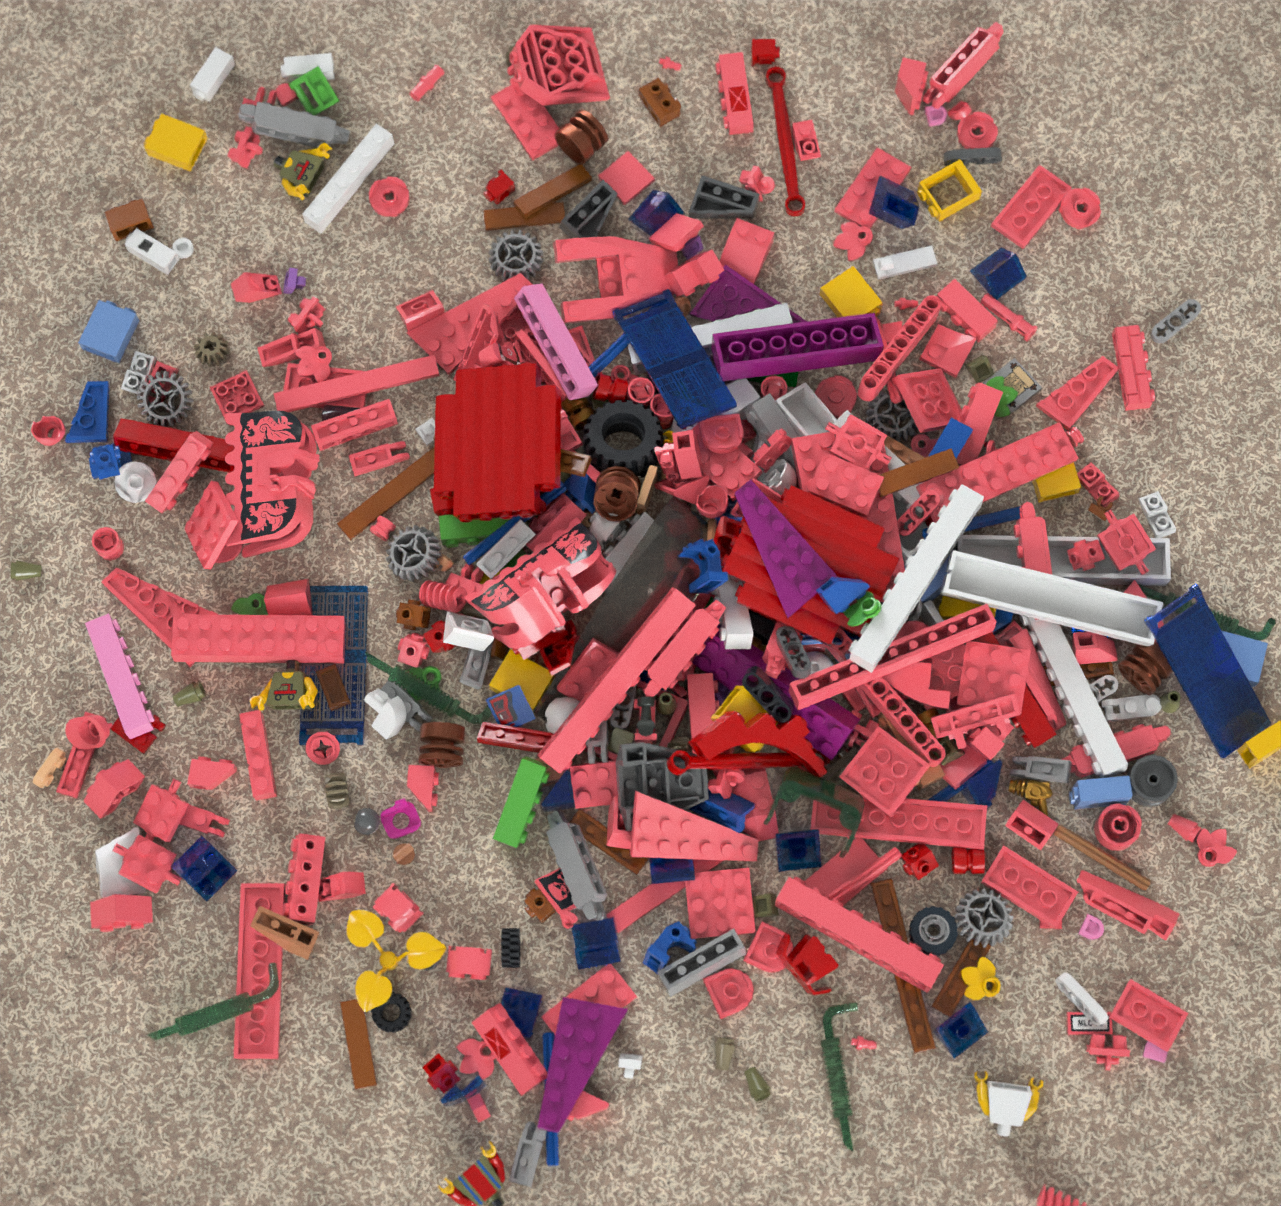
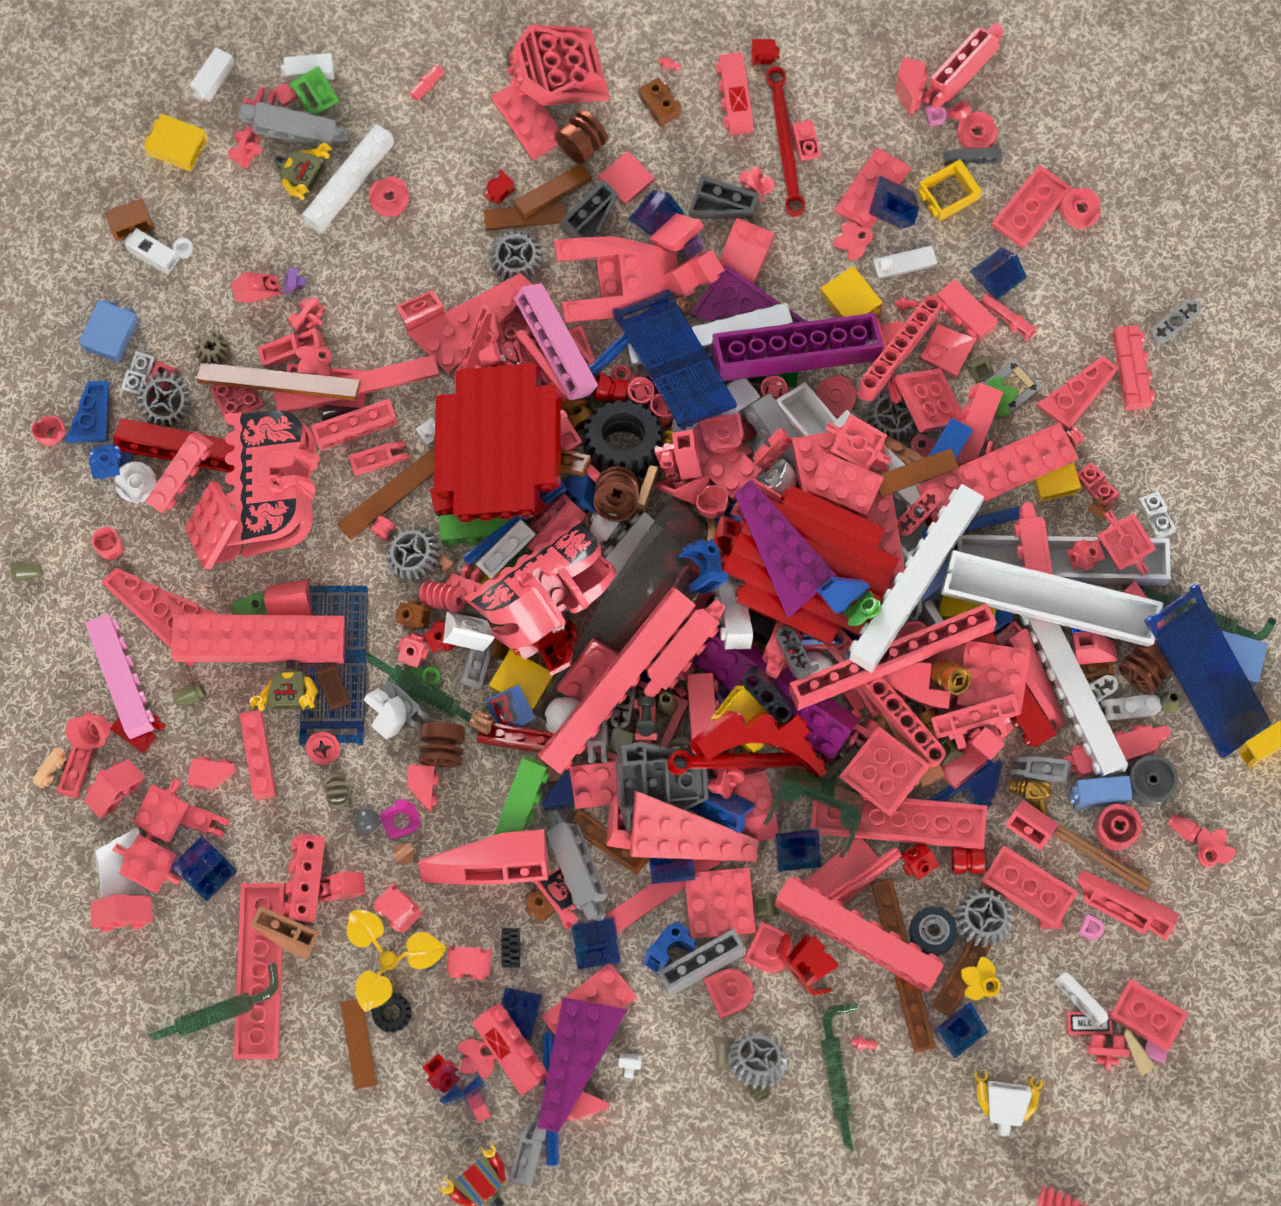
none -> tile [196,362,361,401]
none -> coral wedge [418,829,550,885]
none -> nougat plate [469,710,494,734]
none -> light grey gear [728,1031,788,1090]
none -> pearl gold wheel [931,658,971,695]
none -> tan slope [1124,1029,1155,1077]

